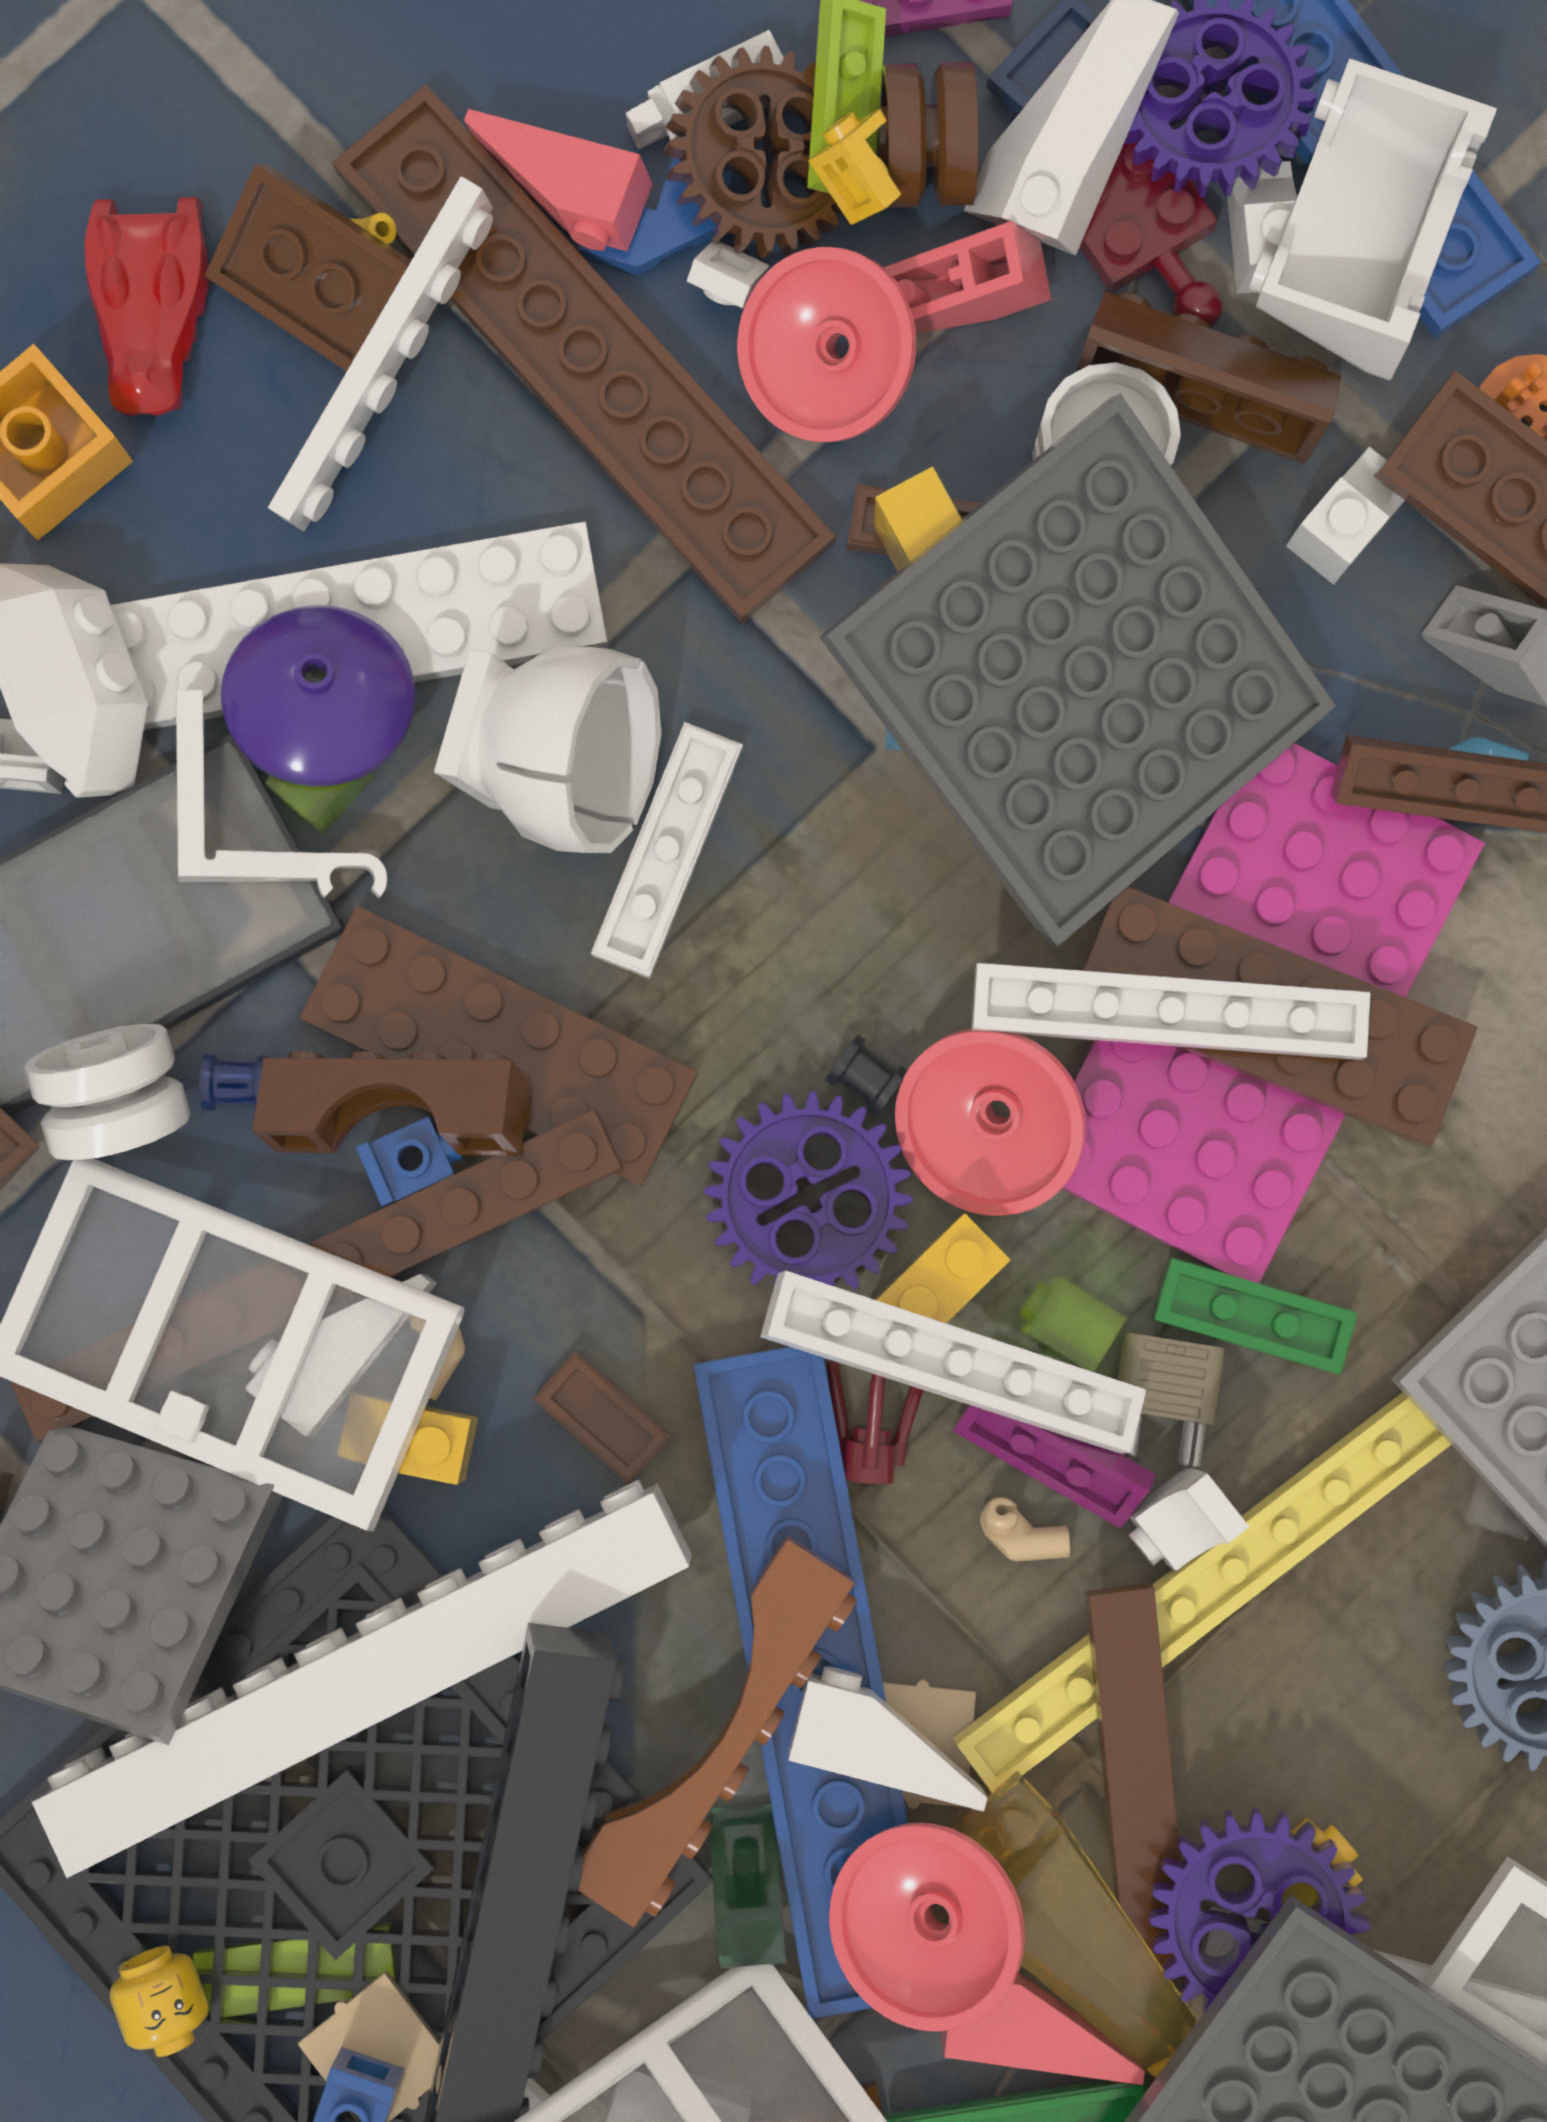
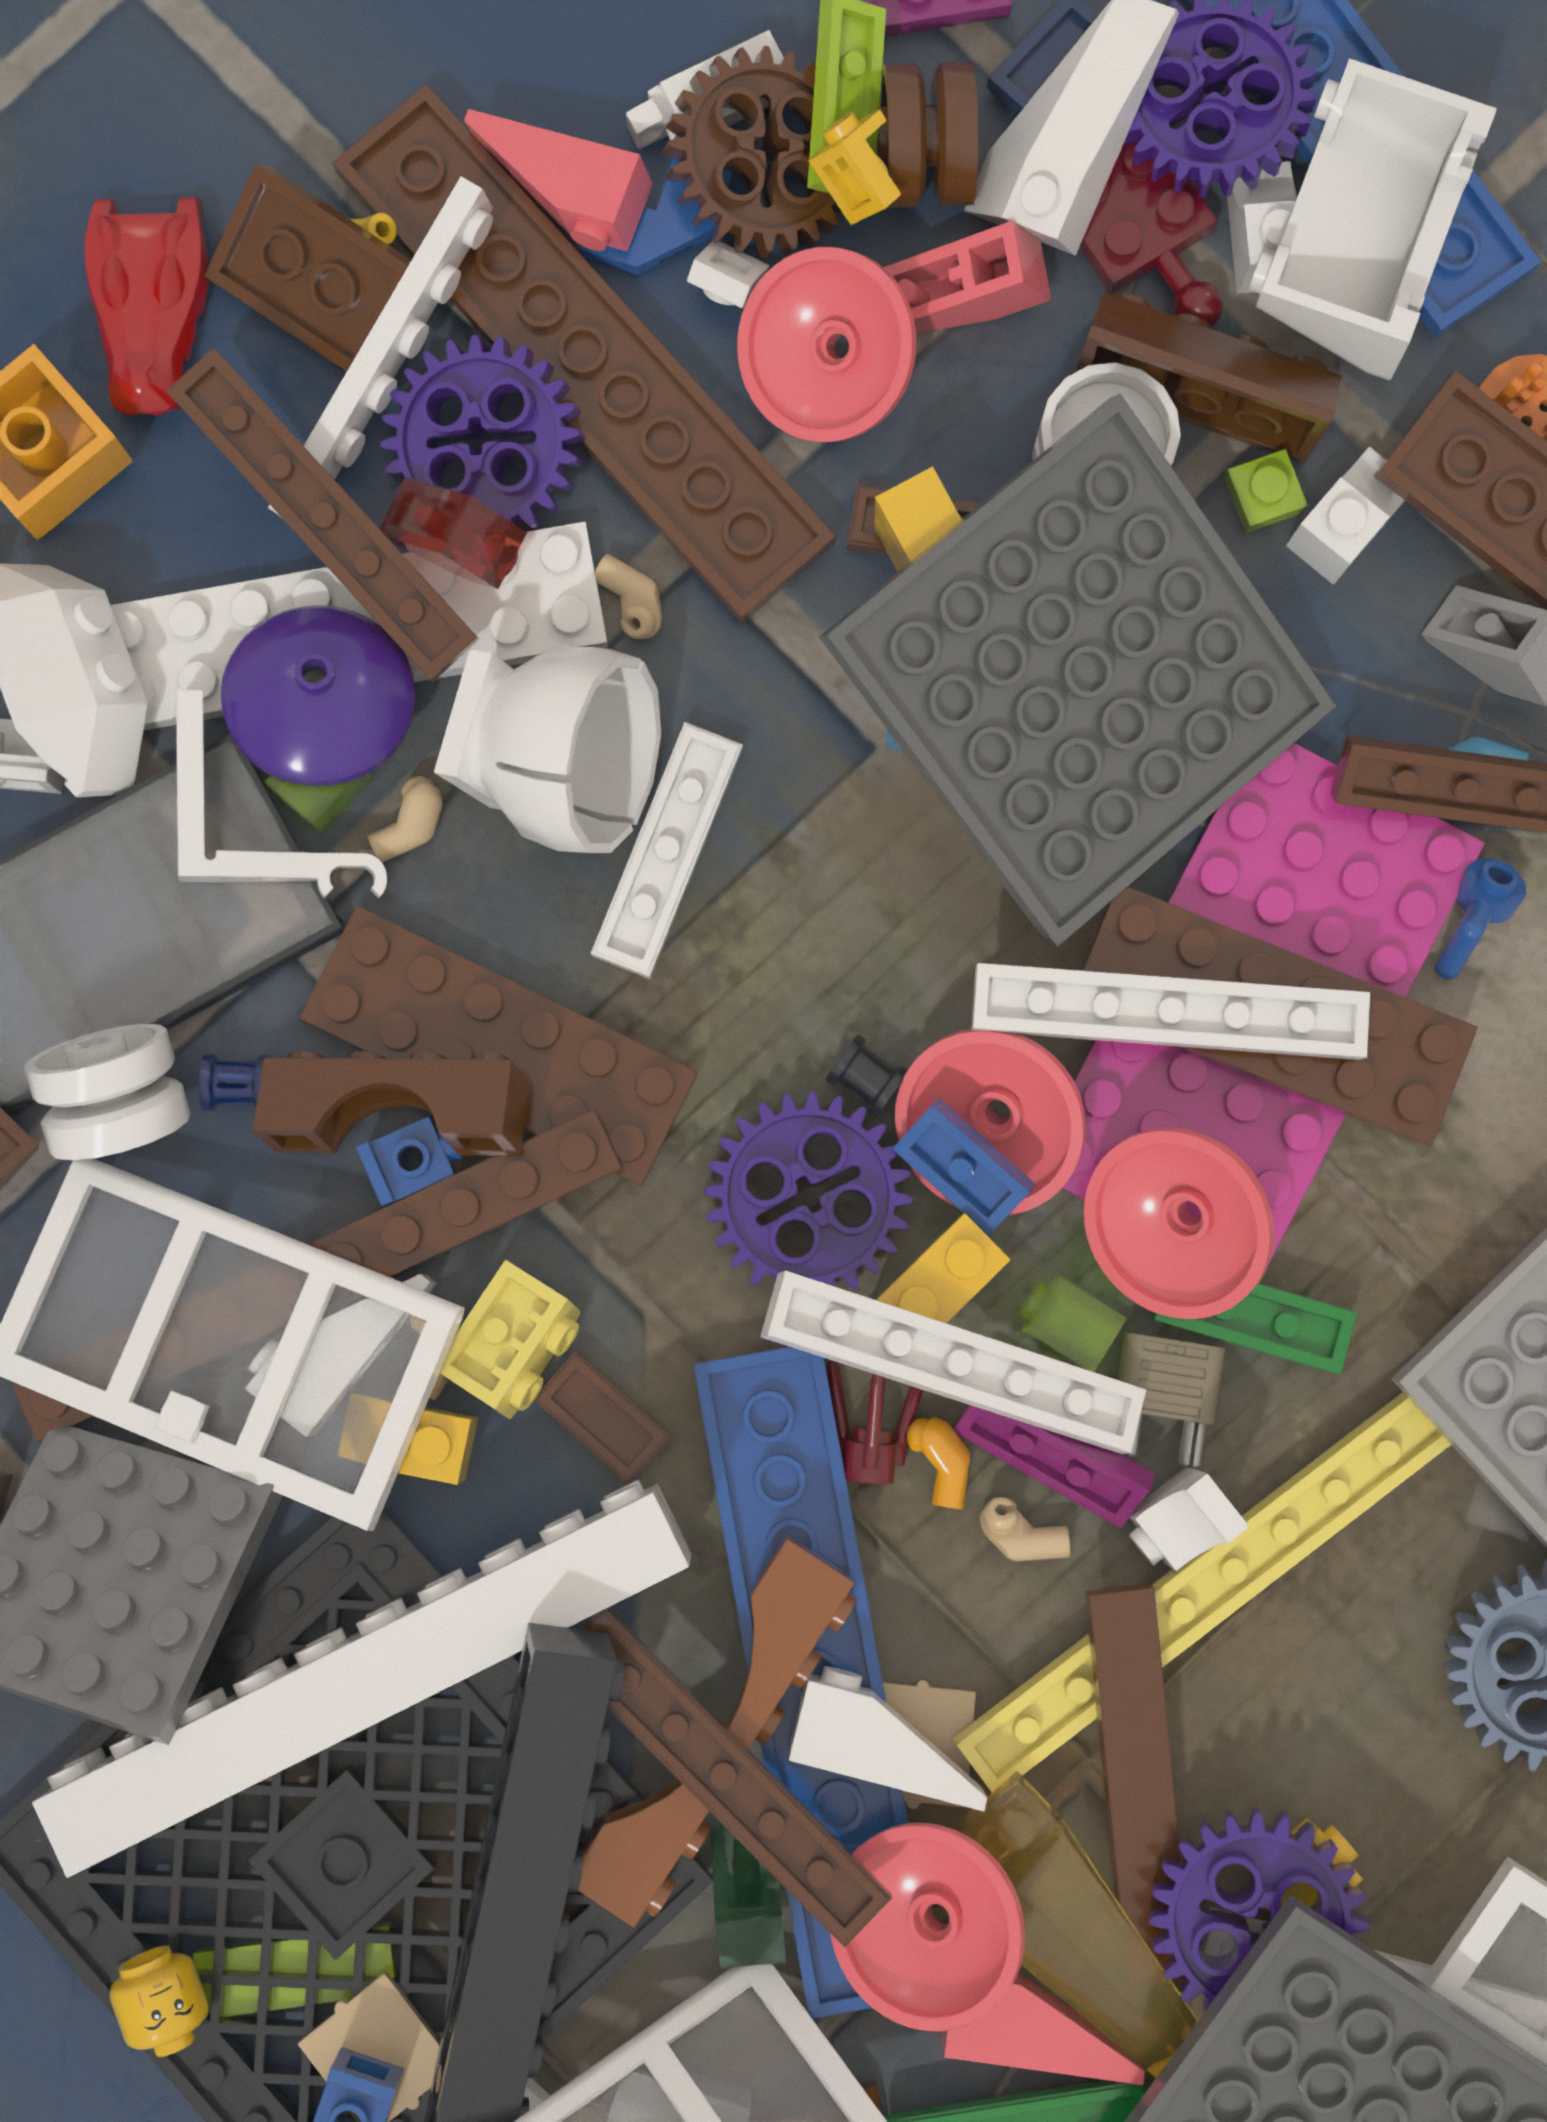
none -> reddish brown plate [166,347,479,682]
none -> tan arm [367,776,443,863]
none -> clear red slope [379,477,527,589]
none -> dark purple gear [380,335,585,543]
none -> light yellow bracket [440,1260,581,1419]
none -> reddish brown tile [581,1608,892,1948]
none -> tan arm [594,553,663,639]
none -> blue plate [893,1098,1036,1236]
none -> light orange arm [907,1417,970,1509]
none -> coral dish [1084,1127,1274,1319]
none -> lime plate [1223,449,1308,534]
none -> blue plate [1435,858,1526,980]

